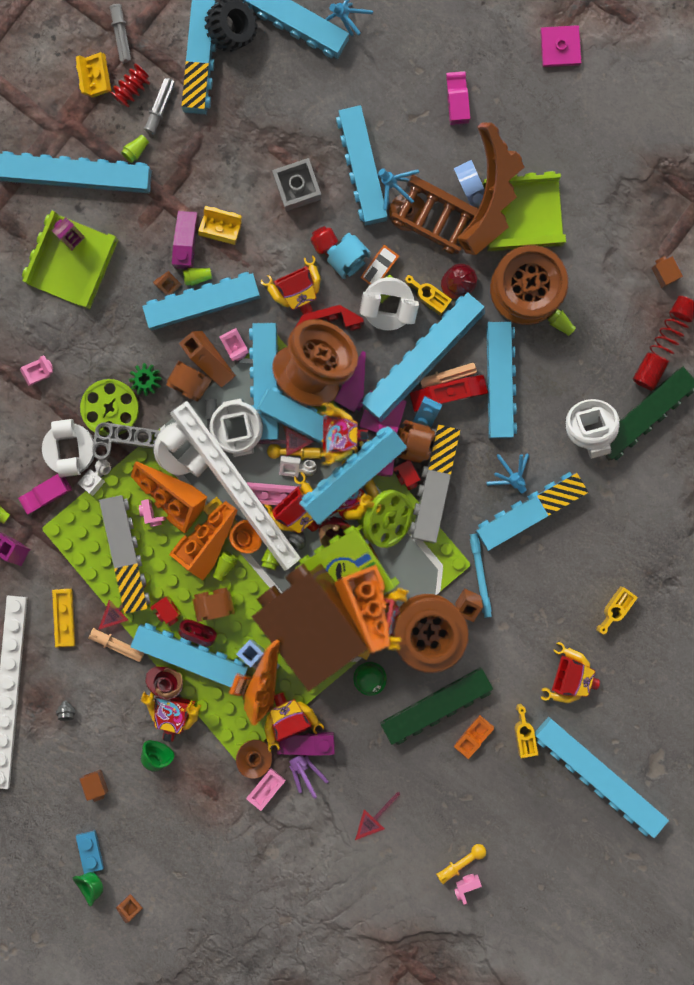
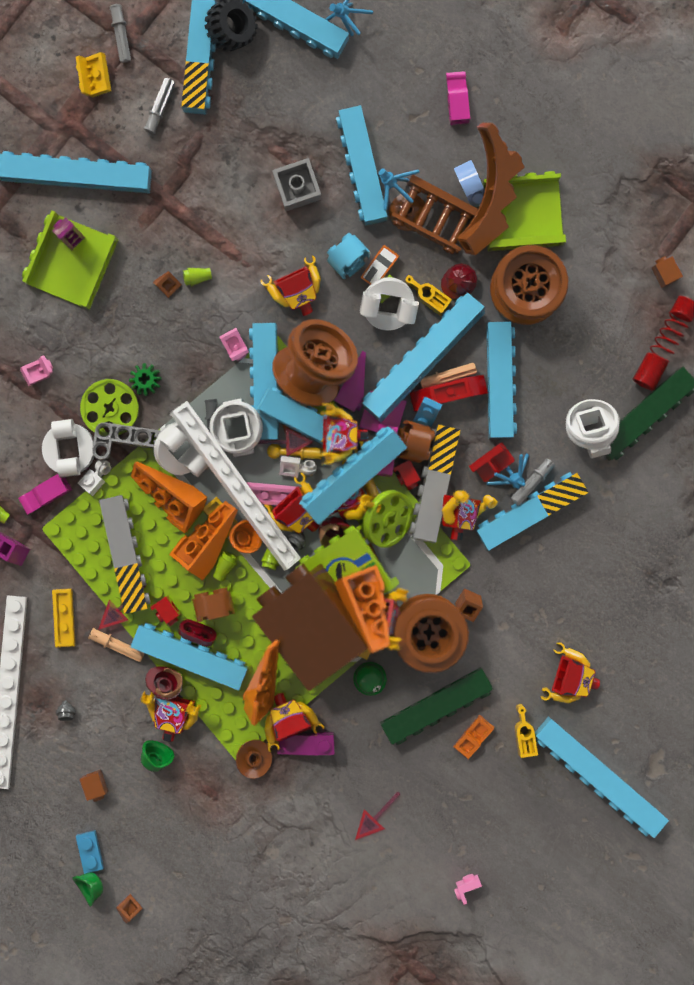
red piece [109,63,150,108] -> none
lime cone [121,135,149,163] -> none
bright pink bracket [139,499,166,527] -> none
medium azure brick [142,272,260,331] -> none
dark orange brick [166,360,212,402] -> none
magenta slope [172,211,197,269] -> none
dark orange slope [179,331,236,388] -> none
yellow bracket [198,206,242,245] -> none
slope [229,673,253,696] -> none
light blue brick [237,639,280,670] -> none
bright pink plate [246,768,286,811] -> none
medium lavender plant [289,755,328,798] -> none
red slope [295,305,364,331] -> none
red head [310,226,339,256] -> none
yellow pin [436,844,486,885] -> none
medium azure piece [470,533,492,618] -> none
dark pink plate [540,25,581,67] -> none
lime cone [547,309,576,336] -> none
yellow piece [596,587,638,635] -> none
none -> torso [442,490,498,541]
none -> red panel [469,442,515,482]
none -> light grey axle [511,459,555,505]

